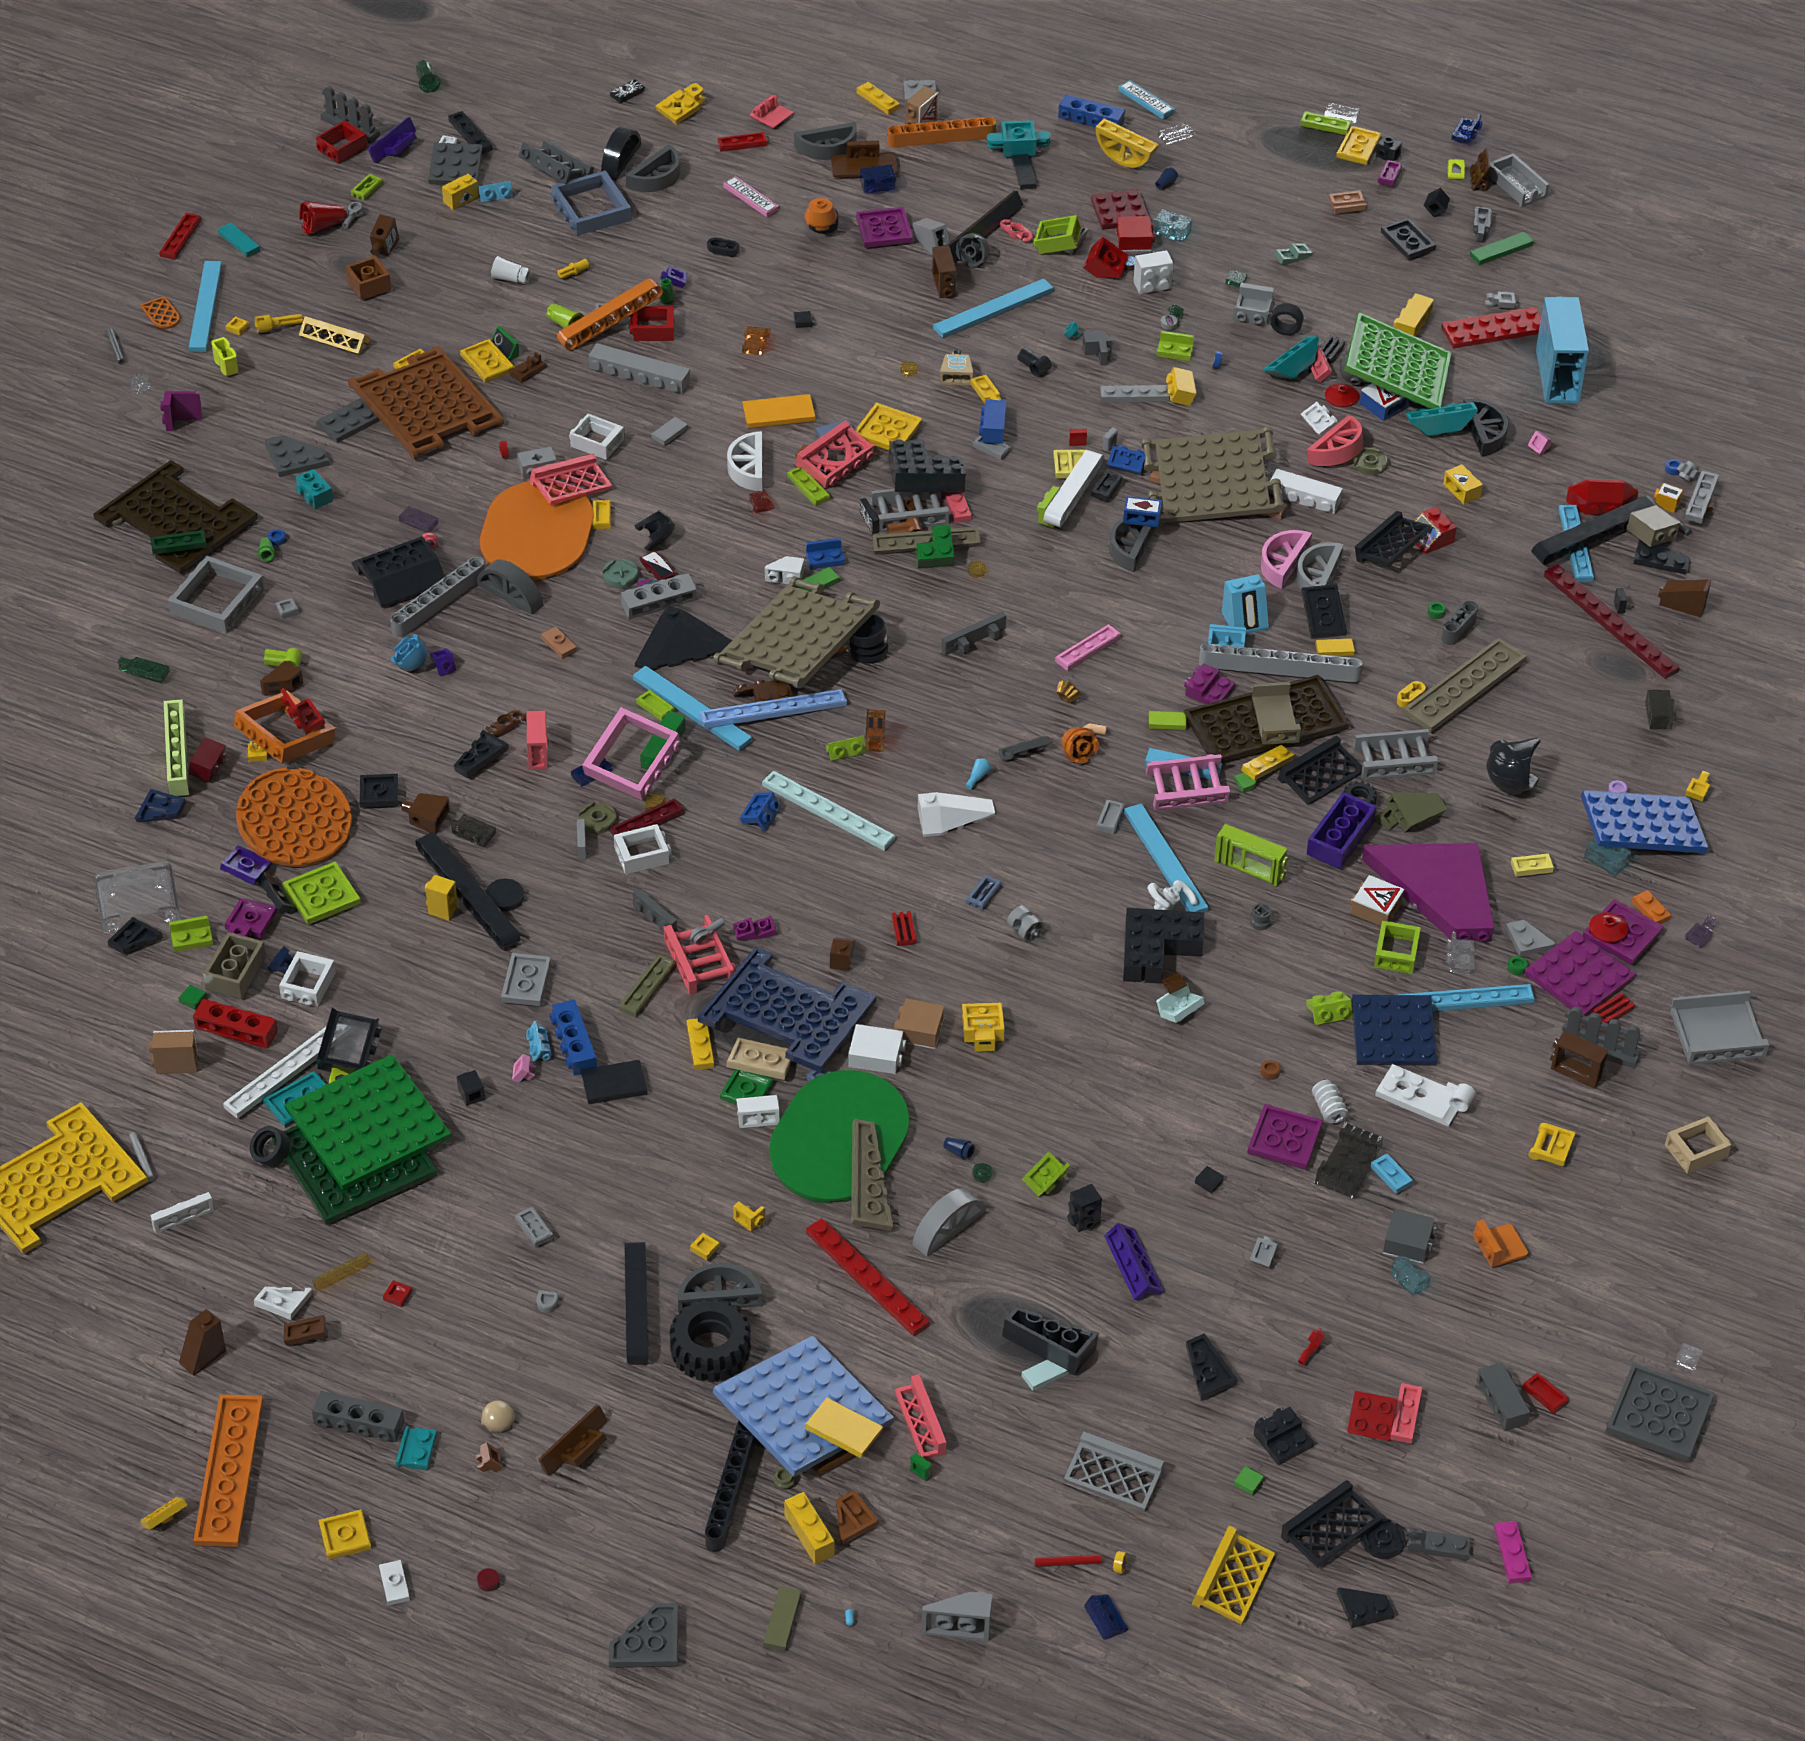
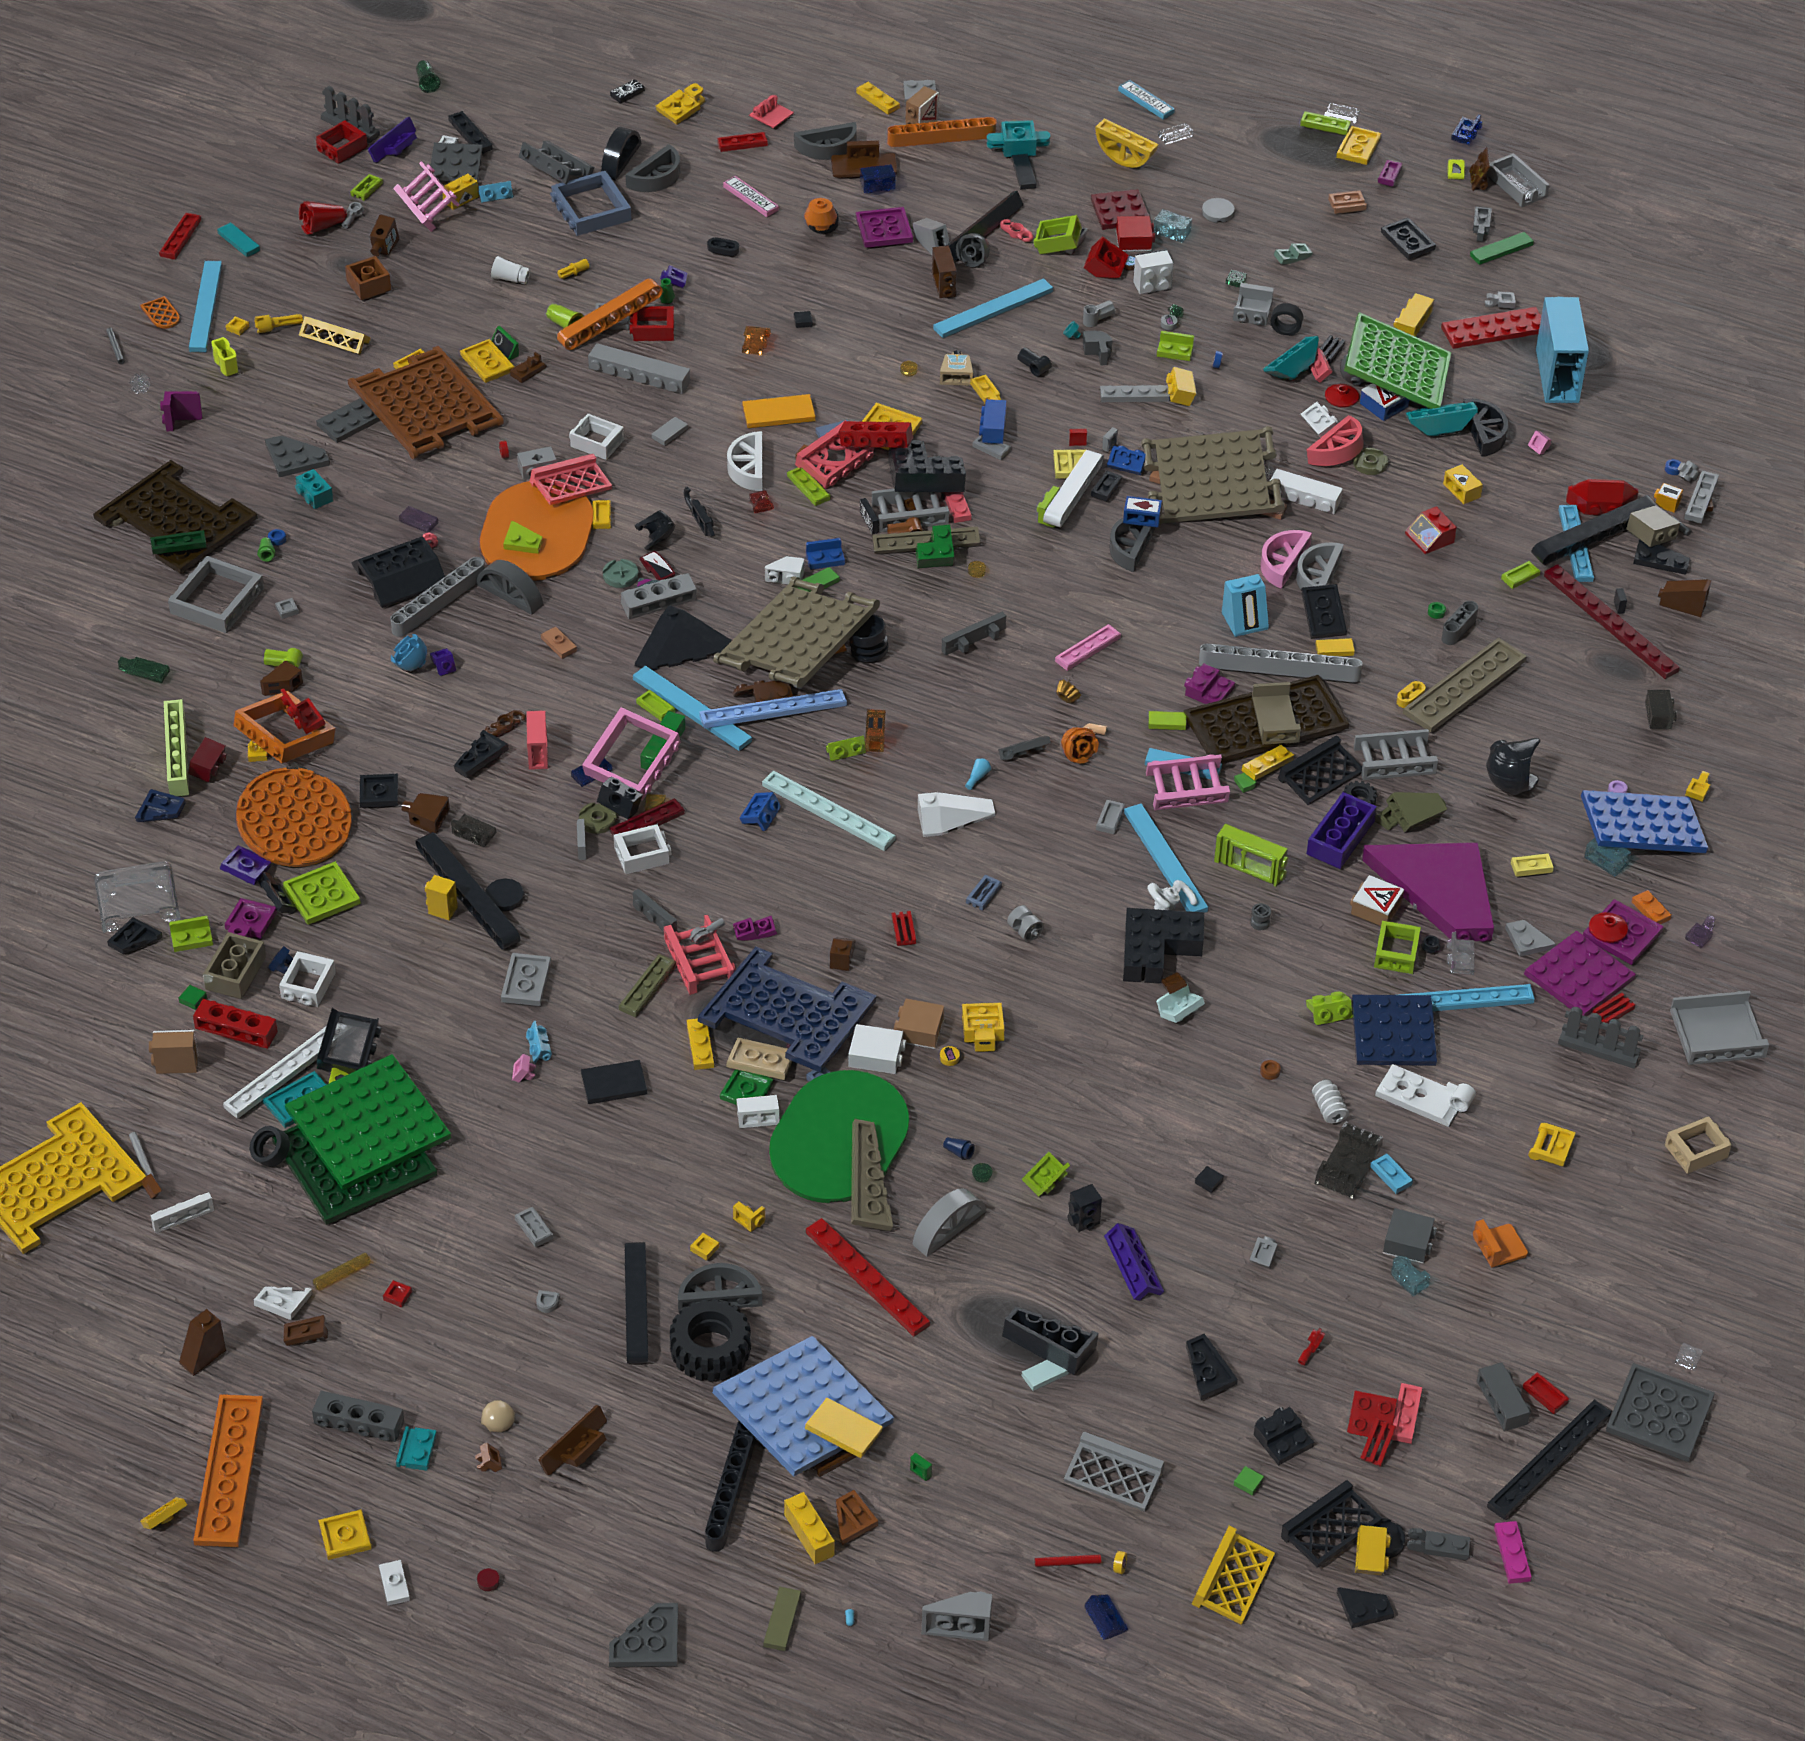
black brick [456,1070,485,1106] -> none
blue brick [550,999,597,1076] -> none
olive plate [773,1468,795,1489] -> none
coral fence [895,1374,946,1460] -> none
blue brick [1058,94,1125,127] -> none
dark blue cone [1155,167,1178,190] -> none
medium azure hinge [1208,624,1246,647] -> none
magenta plate [1247,1104,1323,1170] -> none
black fence [1355,511,1432,566] -> none
black brick [1375,136,1402,161] -> none
black brick [1423,187,1450,217] -> none
green tile [1507,956,1528,975] -> none
reddish brown window [1550,1031,1608,1089] -> none
none -> dark orange tile [141,1174,162,1199]
none -> bright pink fence [393,161,460,232]
none -> lime wing [503,521,543,554]
none -> black brick [596,776,643,819]
none -> black plate [684,487,715,537]
none -> red brick [839,421,913,448]
none -> yellow tile [940,1046,960,1066]
none -> light grey piece [1083,300,1115,327]
none -> light grey tile [1202,198,1235,222]
none -> yellow brick [1355,1525,1390,1576]
none -> red tile [1360,1418,1396,1467]
none -> black plate [1421,935,1441,953]
none -> black plate [1487,1399,1612,1520]
none -> lime tile [1501,561,1541,589]

